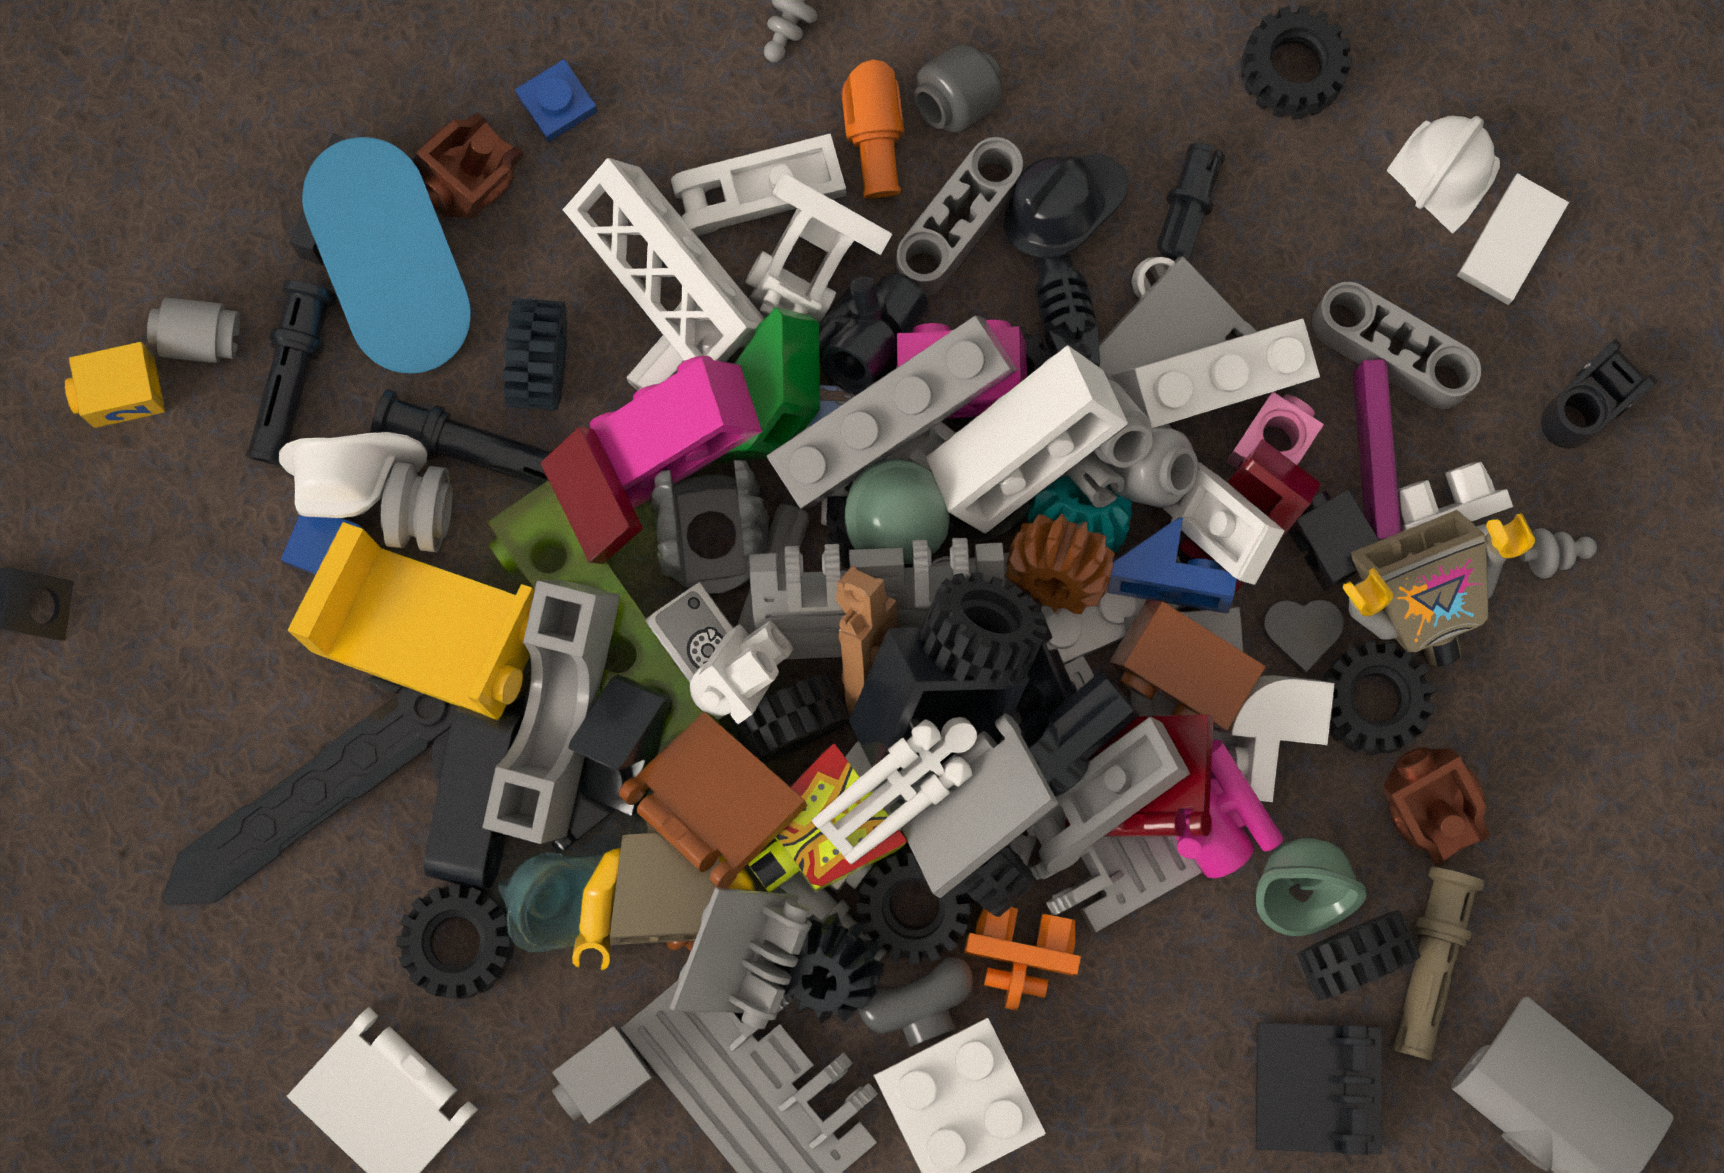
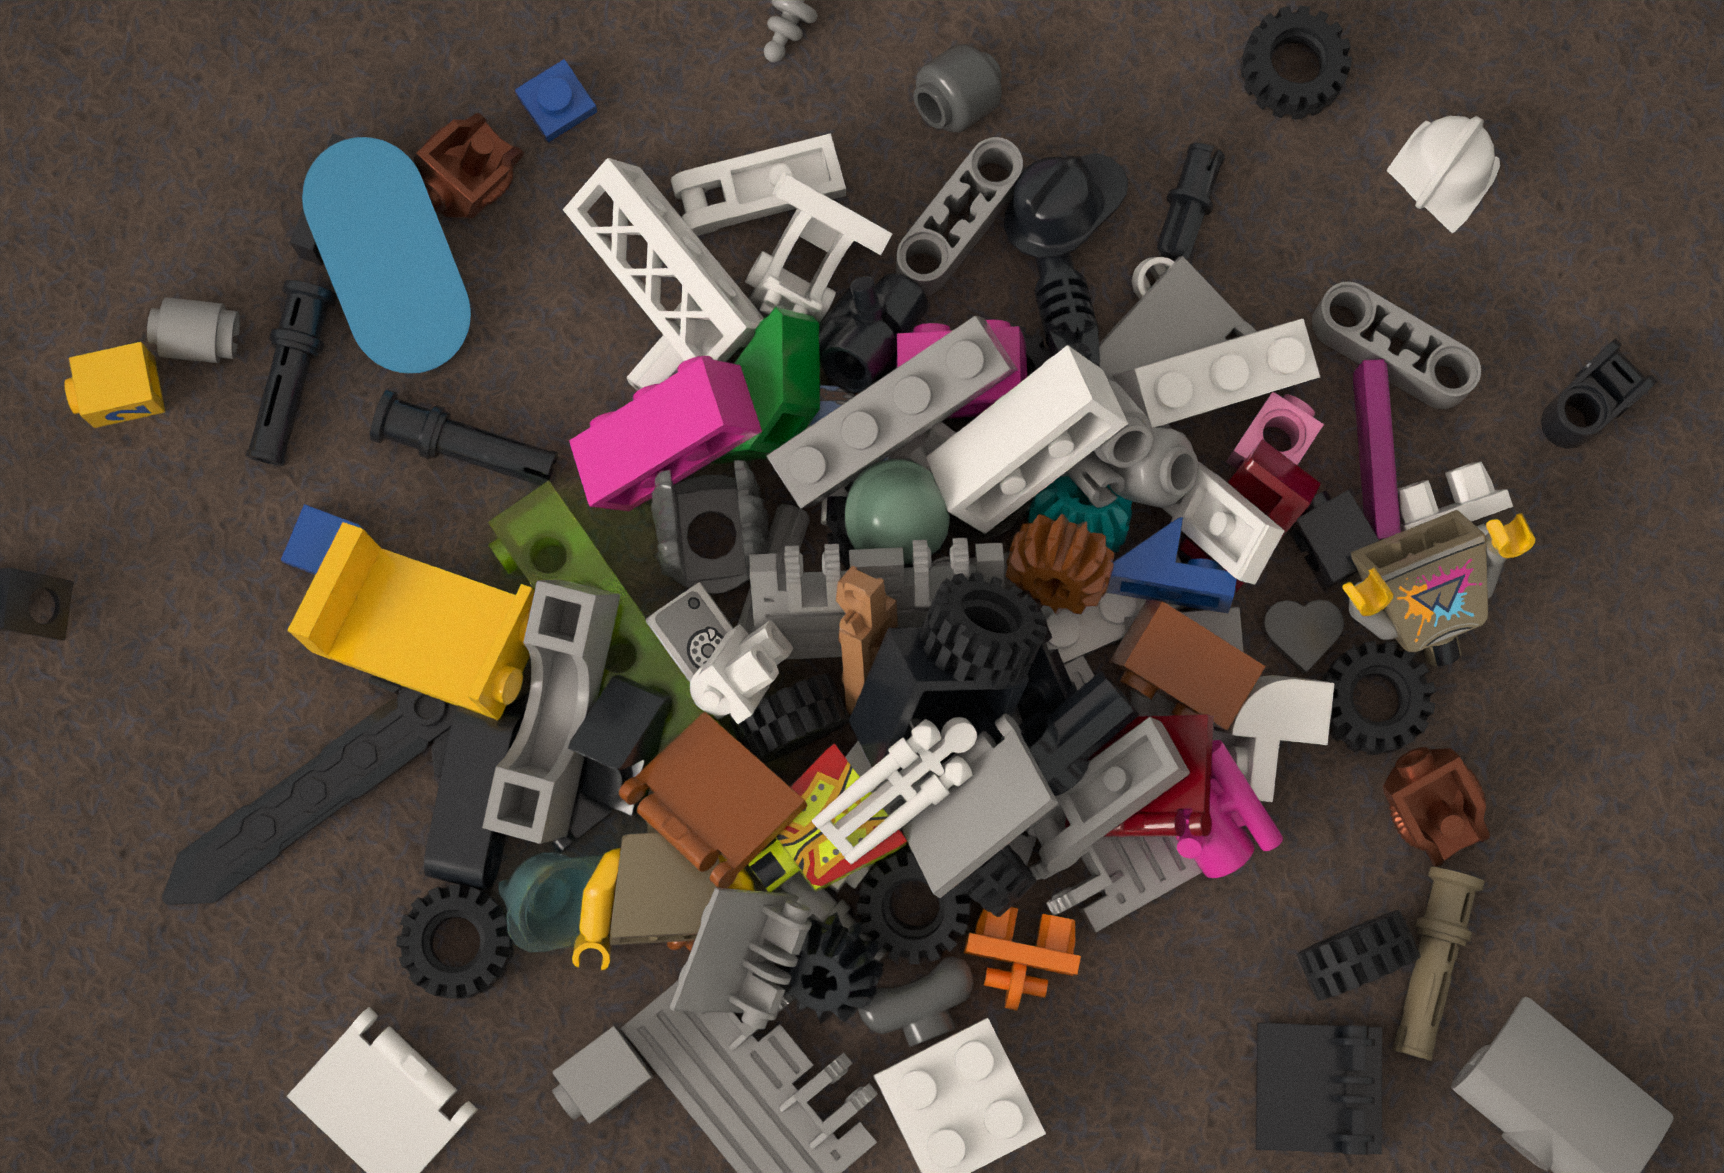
white piece [279,432,427,518] -> none
light grey wheel [381,462,453,552] -> none
black bush [503,298,568,411] -> none
dark red tile [540,426,643,564] -> none
orange arm [842,59,904,199] -> none
sand green helmet [1256,838,1366,936] -> none
white tile [1457,173,1569,305] -> none
light grey hair [1519,528,1597,579] -> none

